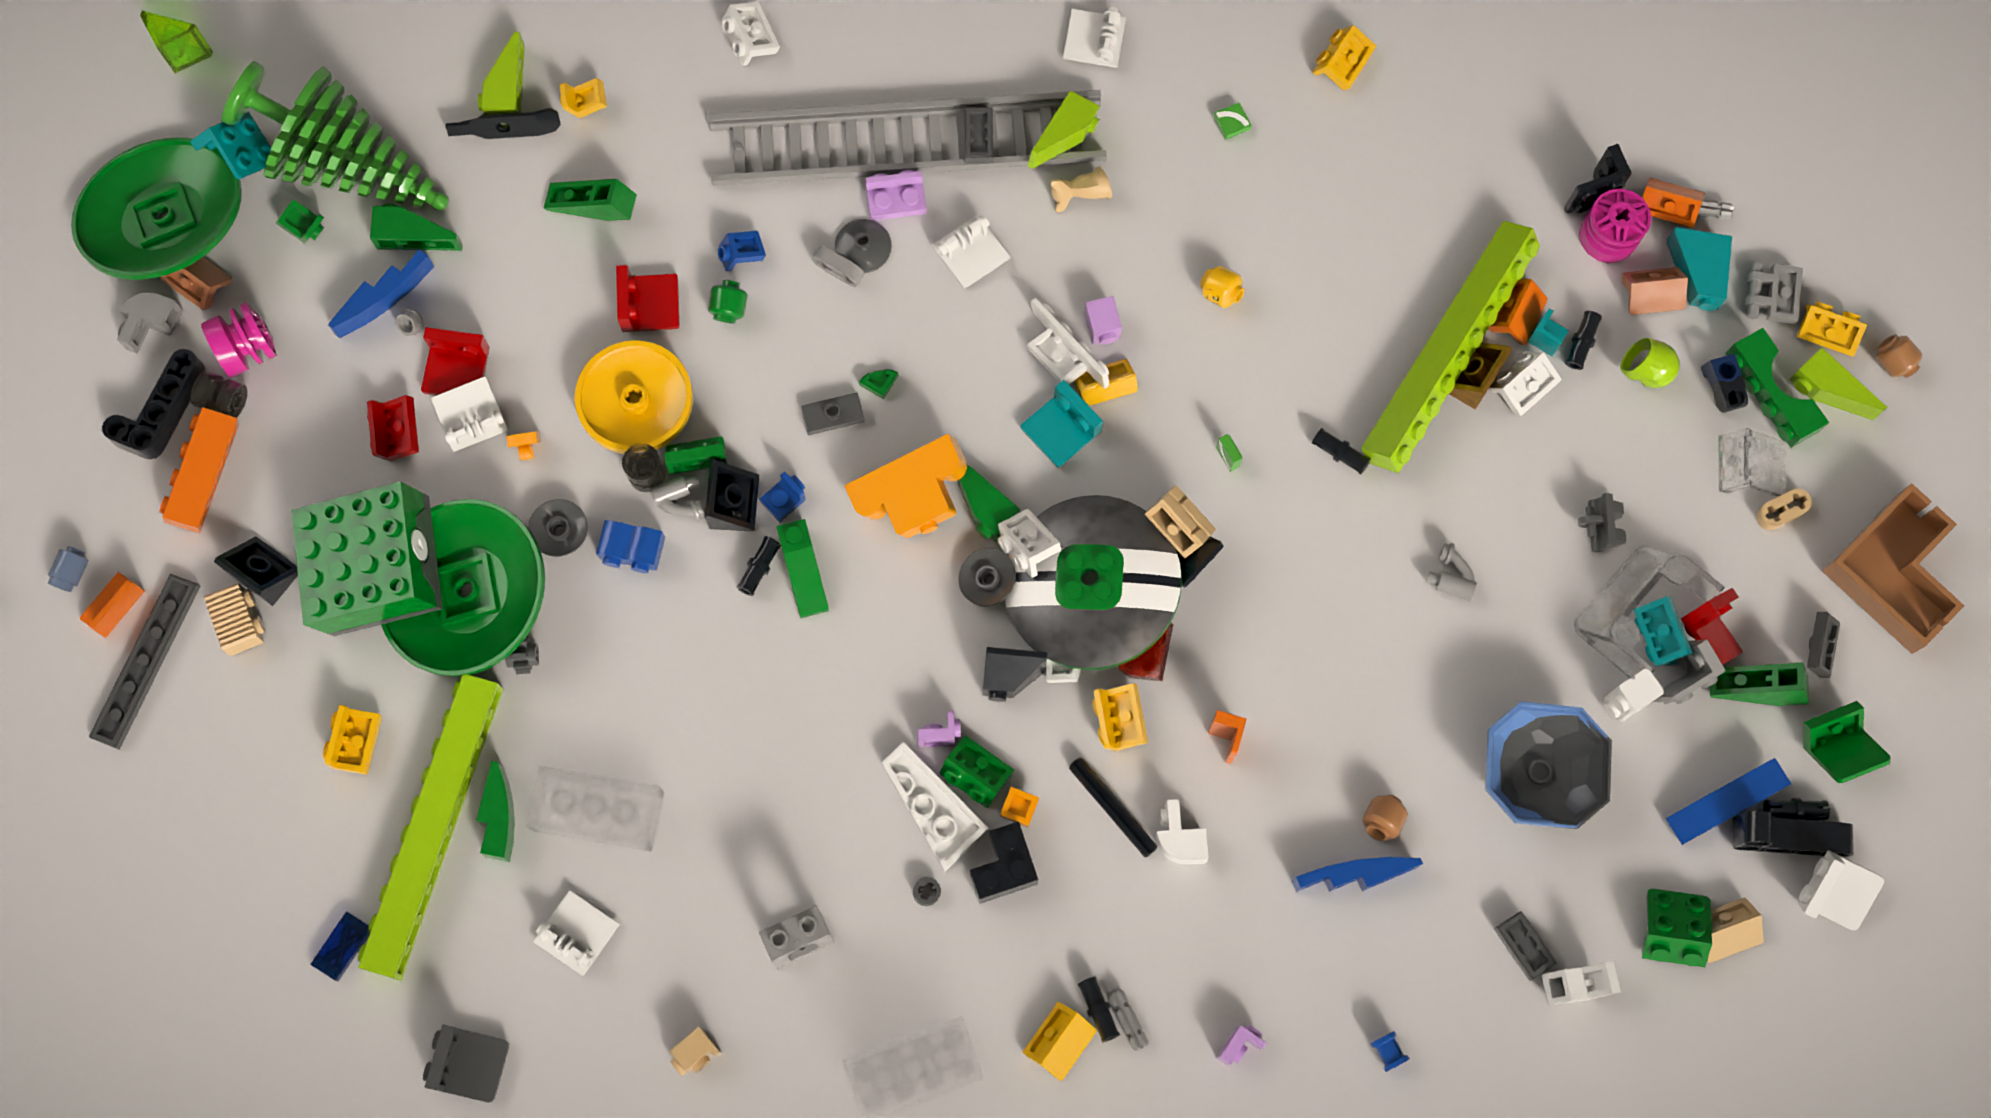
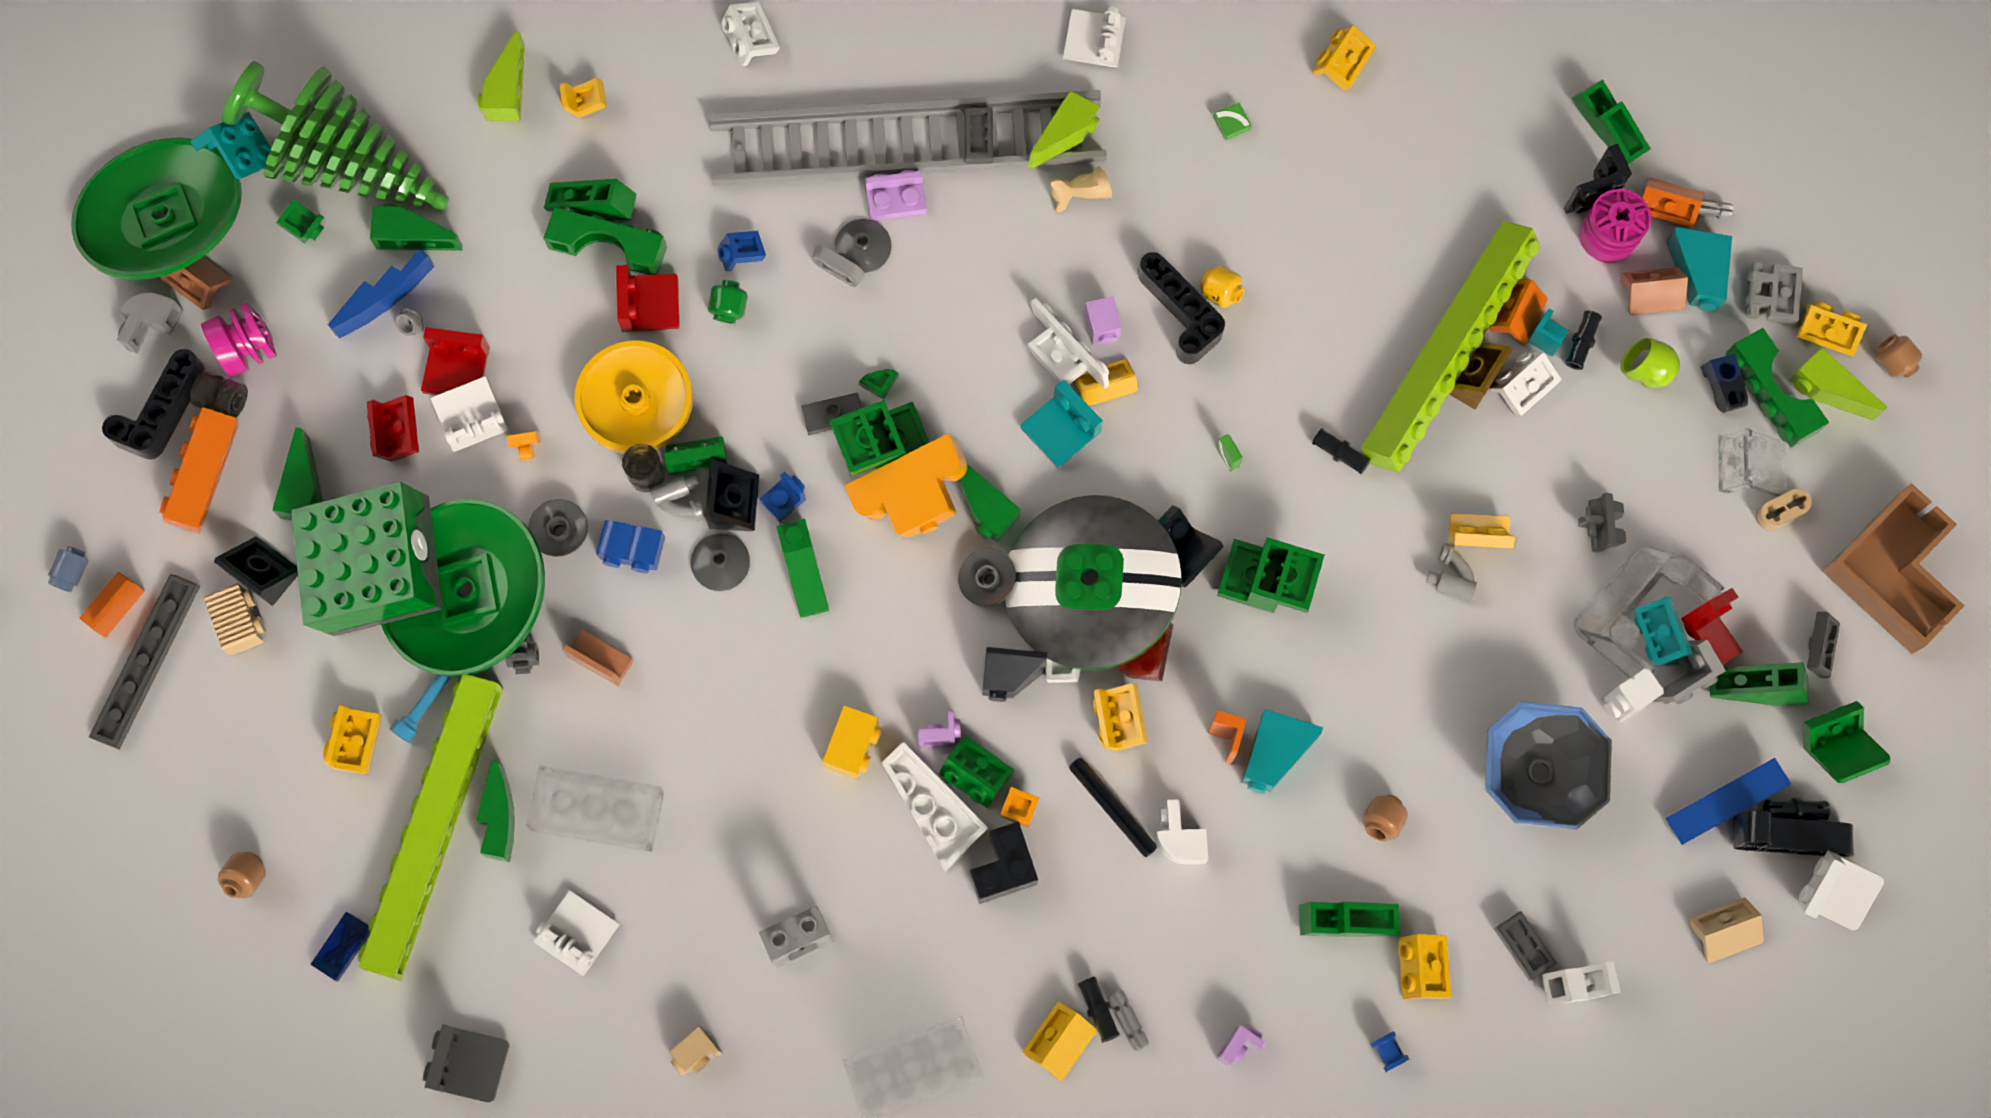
clear neon green slope [140,10,213,74] -> none
black piece [445,108,561,139] -> none
black pin [736,536,781,596] -> none
dark grey bush [913,877,941,906] -> none
white hinge [932,215,1011,289] -> none
white bracket [998,508,1061,578] -> none
tan brick [1145,485,1216,558] -> none
blue slope [1292,857,1423,892] -> none
green bracket [1642,888,1712,968] -> none
none -> medium nougat head [218,852,266,898]
none -> green slope [272,427,323,521]
none -> dark azure piece [389,675,452,743]
none -> green arch [543,207,667,275]
none -> nougat panel [562,630,634,686]
none -> dark grey dish [691,534,750,591]
none -> yellow brick [822,705,882,779]
none -> green bracket [829,400,930,476]
none -> black beam [1138,252,1225,364]
none -> green bracket [1217,537,1325,613]
none -> teal slope [1241,709,1323,794]
none -> green slope [1299,902,1400,937]
none -> yellow bracket [1398,934,1452,1000]
none -> yellow bracket [1448,513,1515,548]
none -> green slope [1571,79,1651,164]

